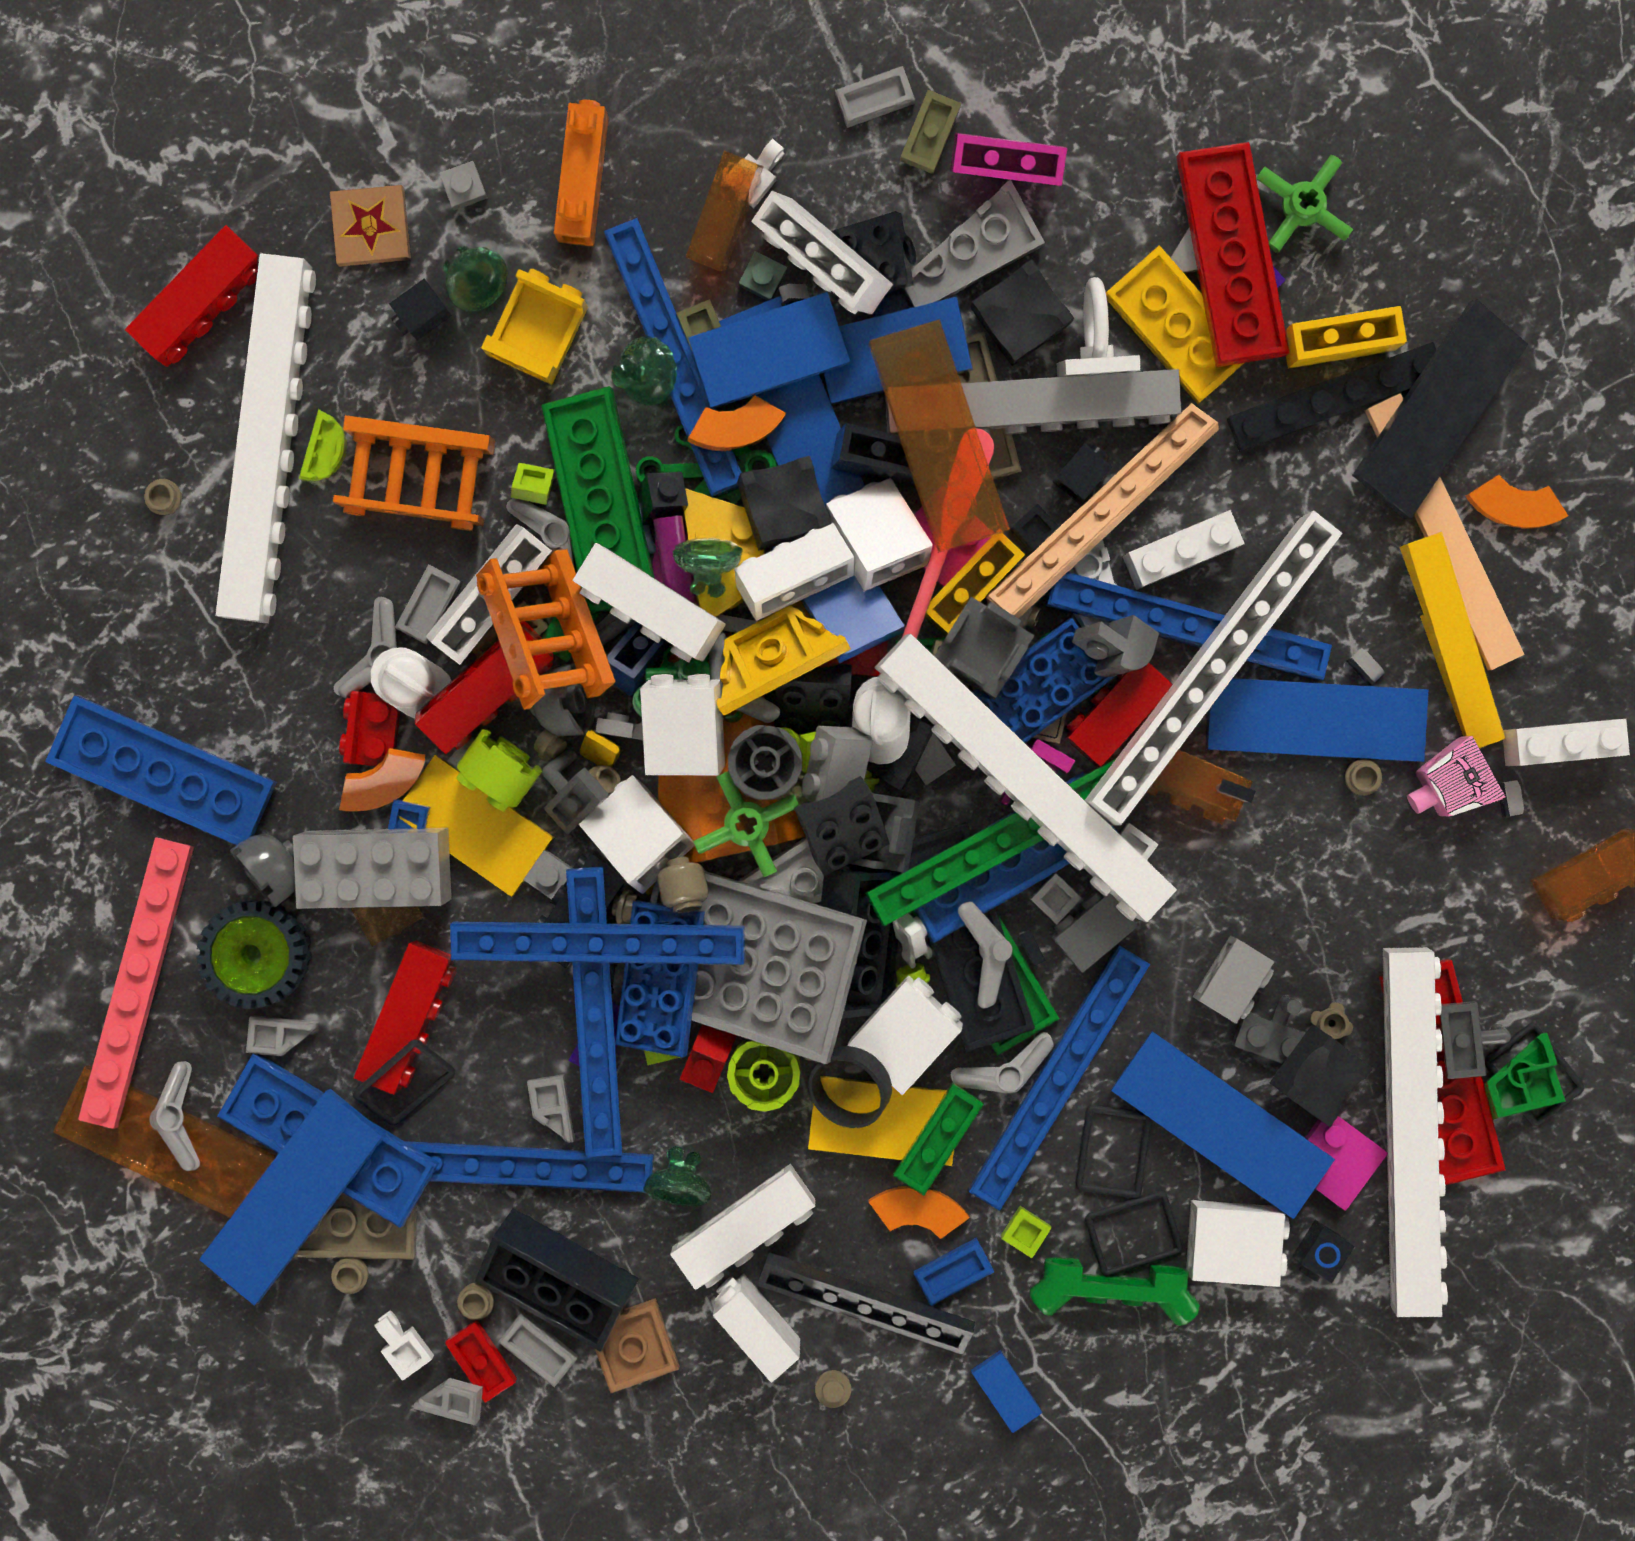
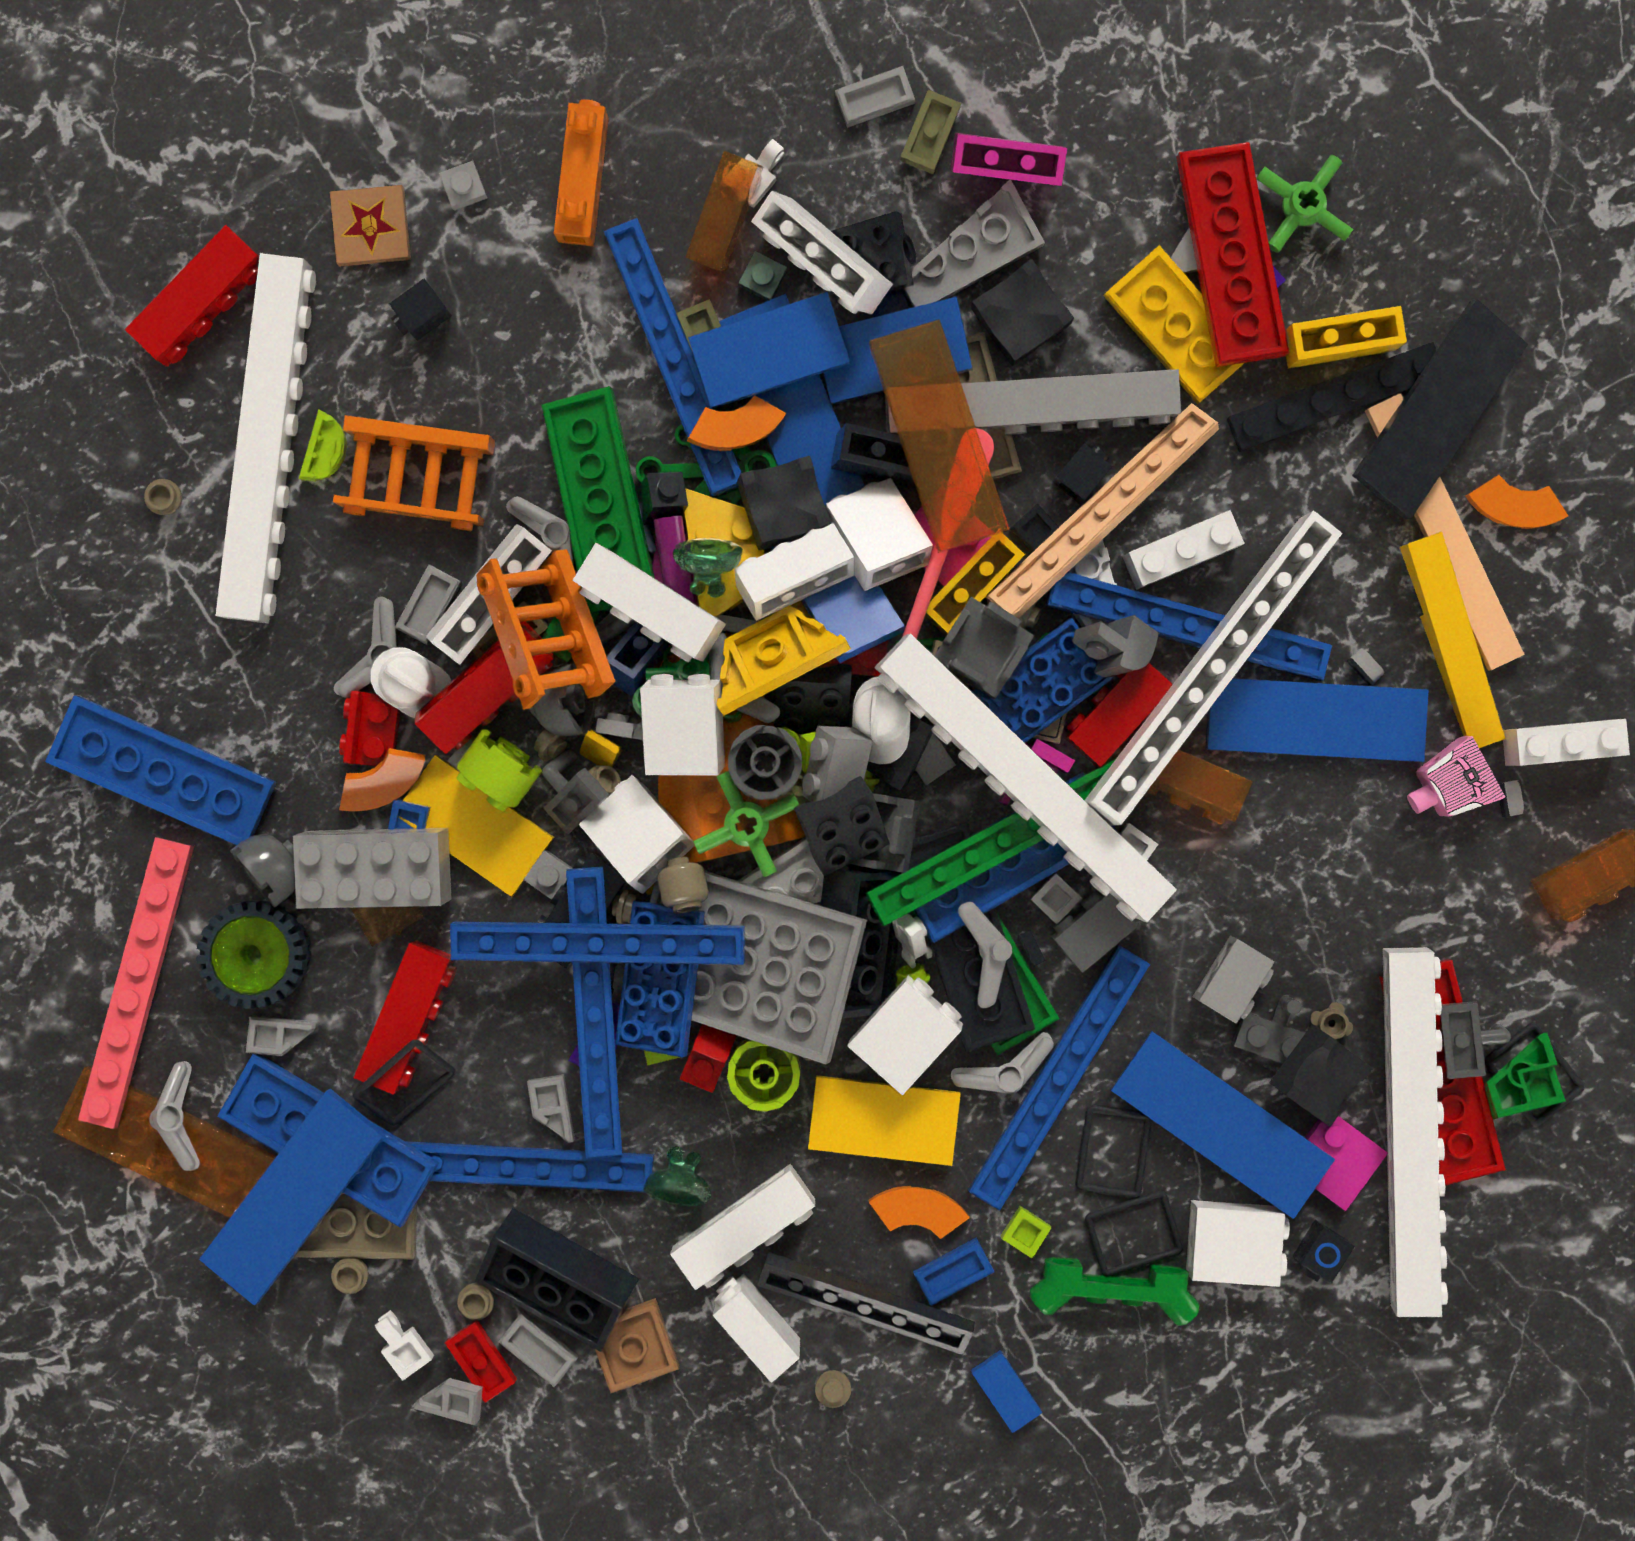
clear green hair [443,246,509,312] -> none
yellow panel [481,269,588,385] -> none
lime plate [511,463,554,505] -> none
clear green hair [611,336,677,406] -> none
light grey piece [779,284,810,306] -> none
black tyre [808,1046,892,1128] -> none
green tile [893,1082,984,1196] -> none
white tile [1056,277,1140,377] -> none
black piece [1216,779,1256,803] -> none
dark tan plate [1345,759,1382,796] -> none

